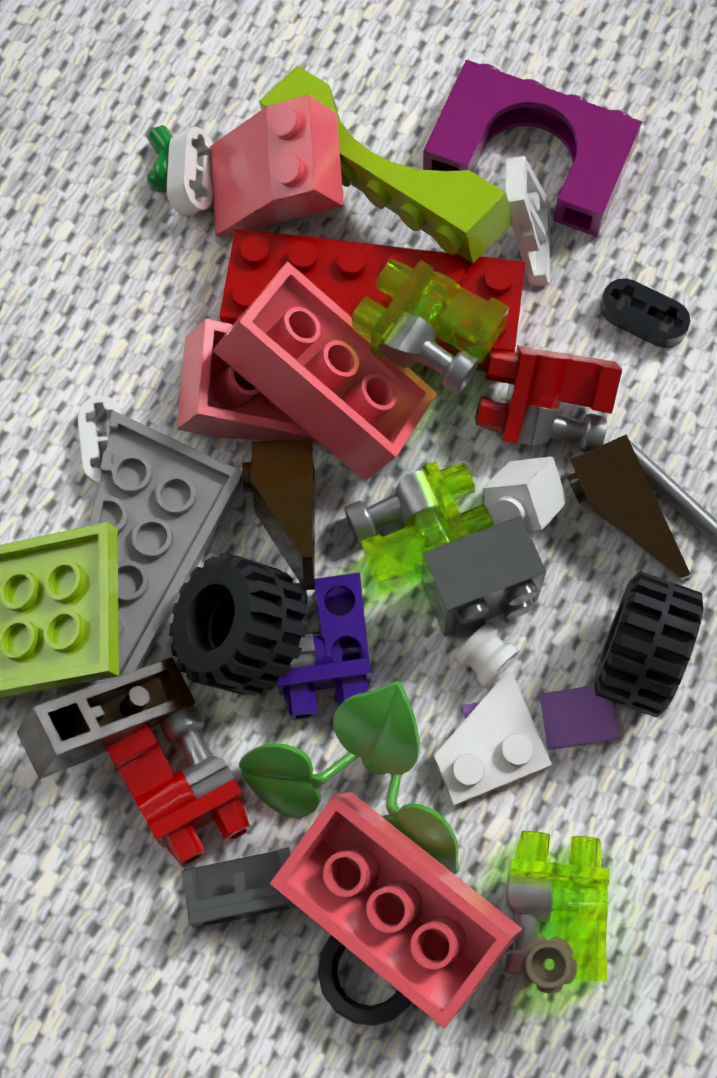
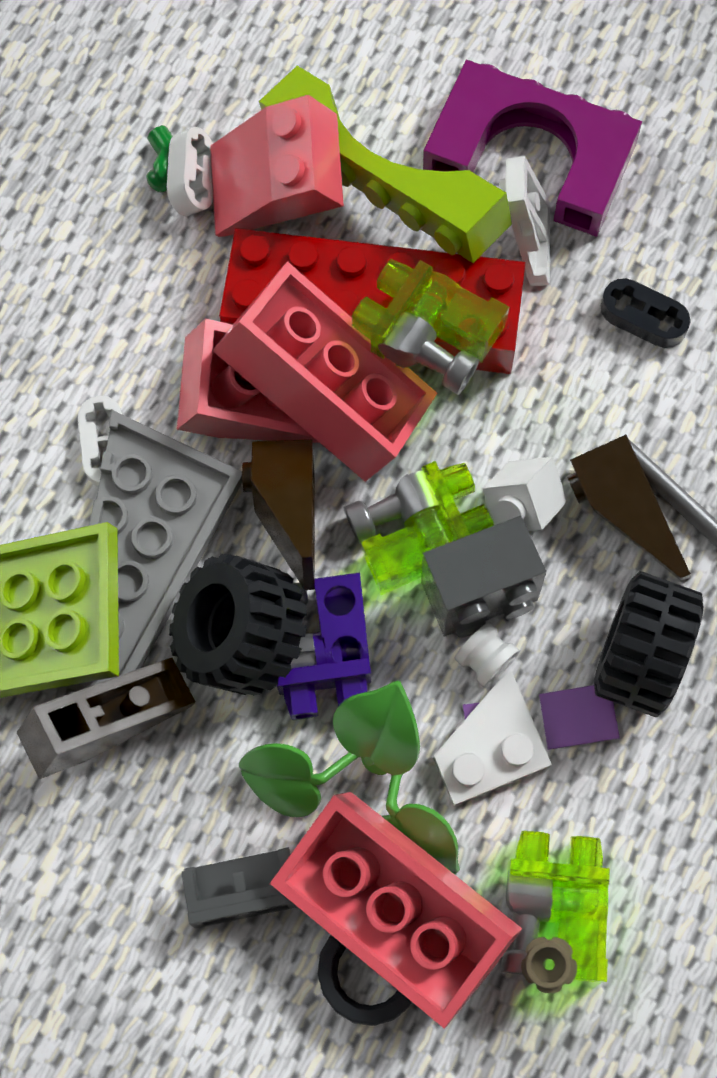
red hips [105,706,251,867] -> none
red hips [475,345,622,453] -> none

